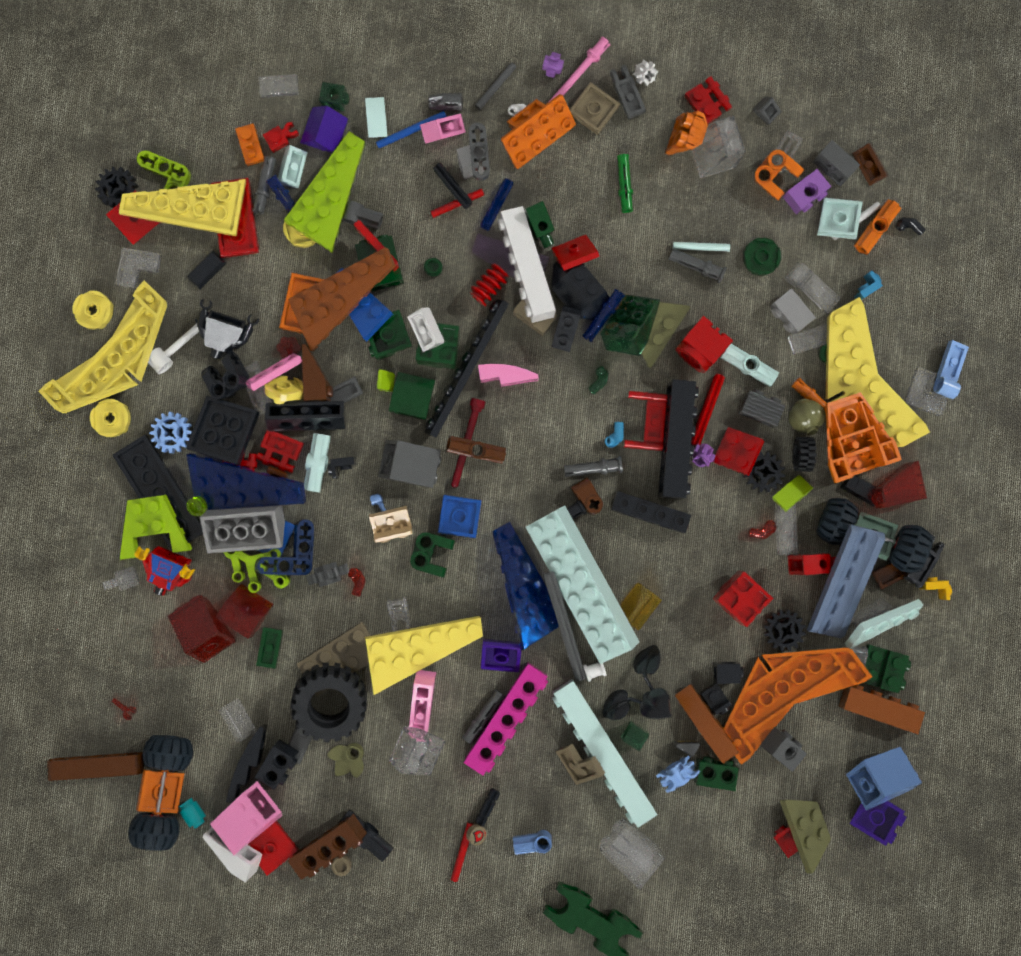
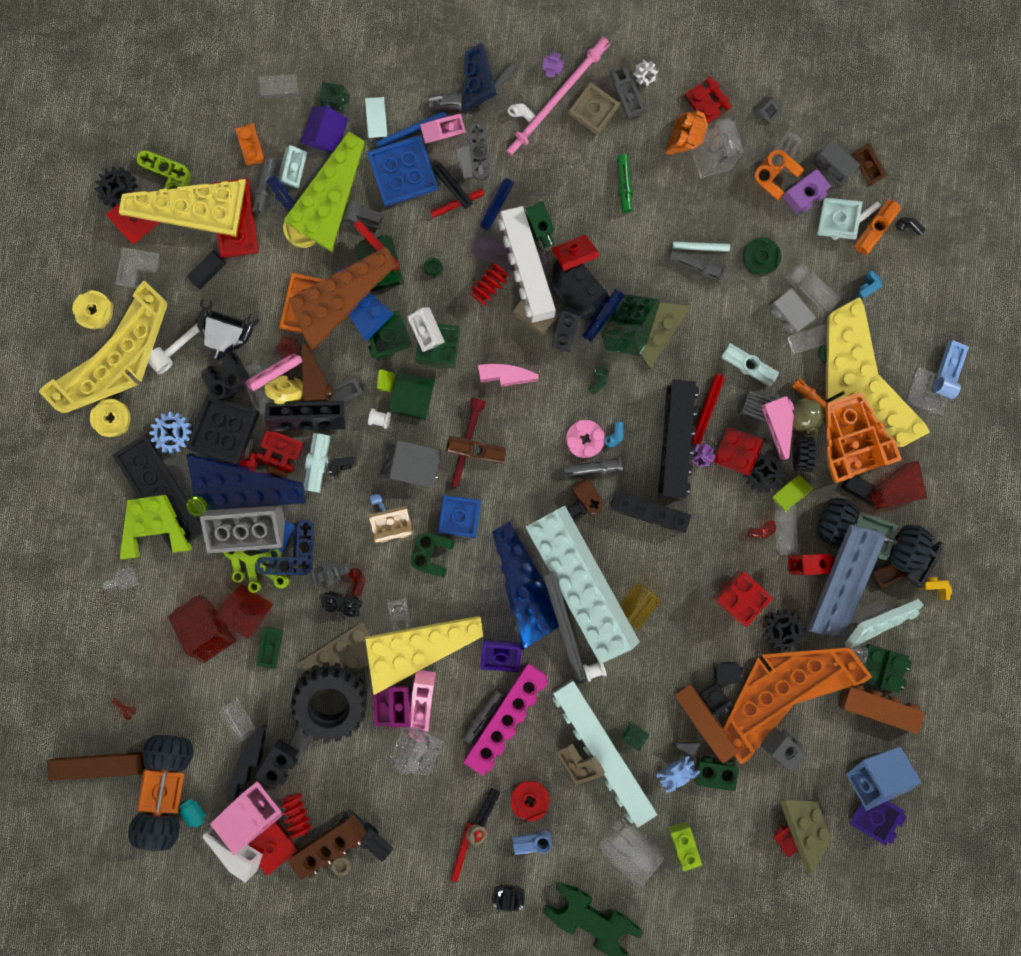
torso [134,546,195,596] -> none
red plate [263,122,299,153] -> none
olive plate [327,743,364,778] -> none
black plate [424,300,509,438] -> none
orange bracket [501,94,576,169] -> none
black plant [603,645,672,720] -> none
red plate [624,391,667,451] -> none
red piece [675,316,733,373] -> none
none -> red piece [279,793,312,838]
none -> black hinge [320,591,363,617]
none -> blue plate [367,135,439,207]
none -> white bush [368,408,391,429]
none -> magenta brick [373,685,411,727]
none -> dark blue wing [462,43,497,112]
none -> black gear [492,884,525,912]
none -> red plate [511,780,550,821]
none -> bright pink plate [566,420,604,458]
none -> lime brick [668,821,702,871]
none -> bright pink slope [761,396,794,460]

